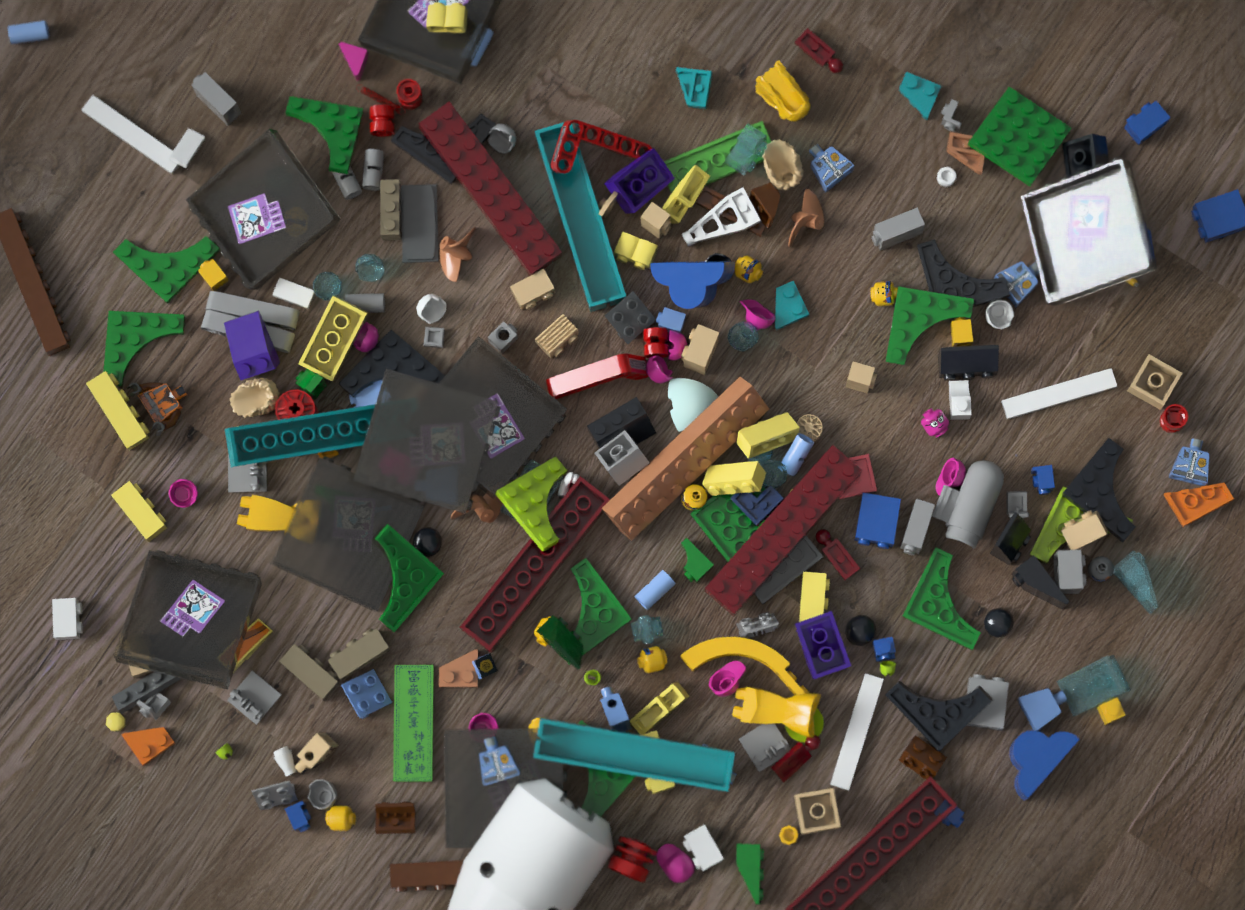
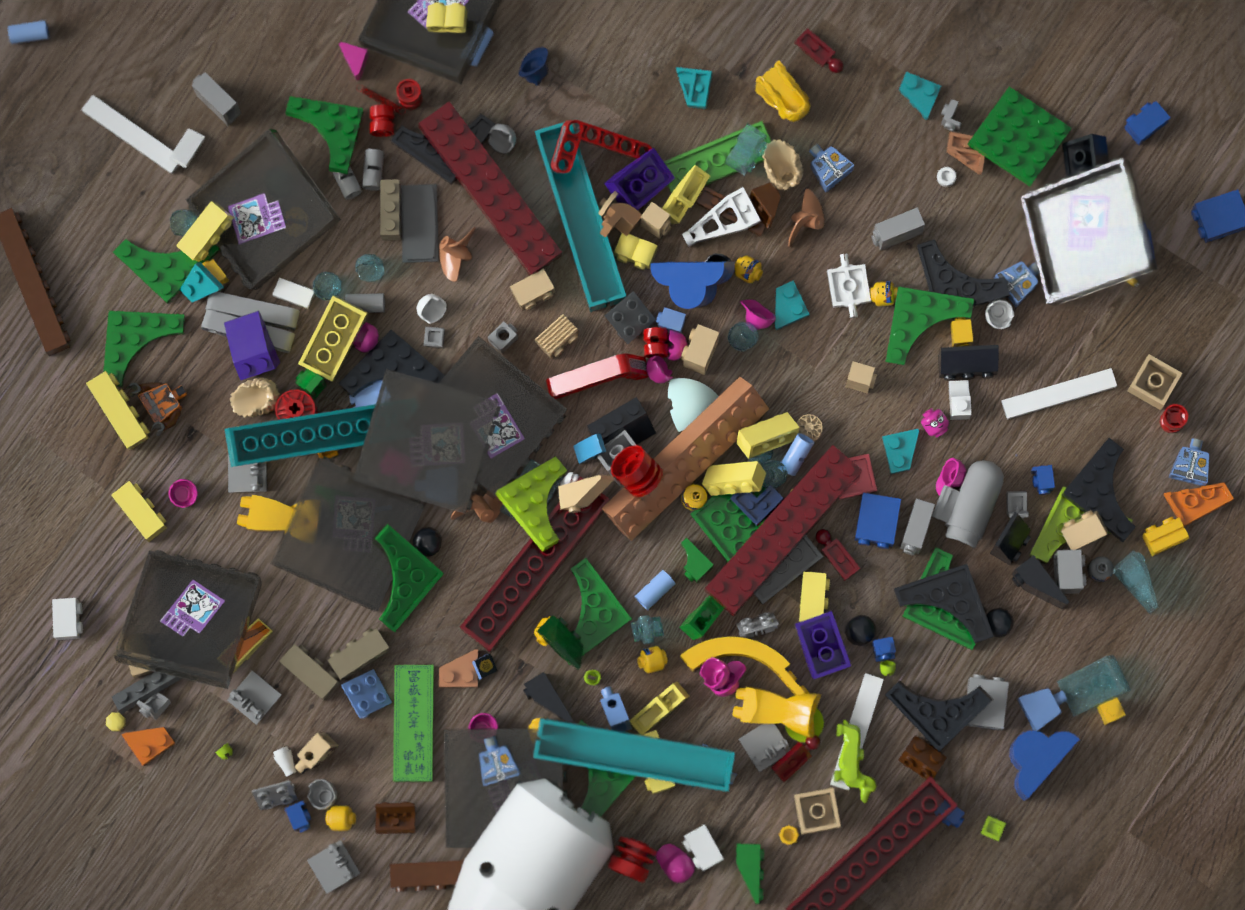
none -> clear light blue hair [170,209,198,237]
none -> light yellow brick [177,201,234,262]
none -> teal wing [180,262,224,302]
none -> light grey hinge [307,840,360,894]
none -> dark blue piece [518,47,549,86]
none -> black slope [523,672,574,723]
none -> tan slope [558,475,614,513]
none -> dark azure slope [573,434,606,464]
none -> medium nougat brick [600,203,642,238]
none -> red wheel [611,445,663,497]
none -> green arch [679,595,724,640]
none -> dark pink hair [700,657,730,690]
none -> white plate [827,254,871,318]
none -> lime animal [834,719,876,803]
none -> teal wing [882,429,919,474]
none -> black plate [893,564,994,644]
none -> lime tile [980,815,1006,841]
none -> yellow brick [1142,517,1189,557]

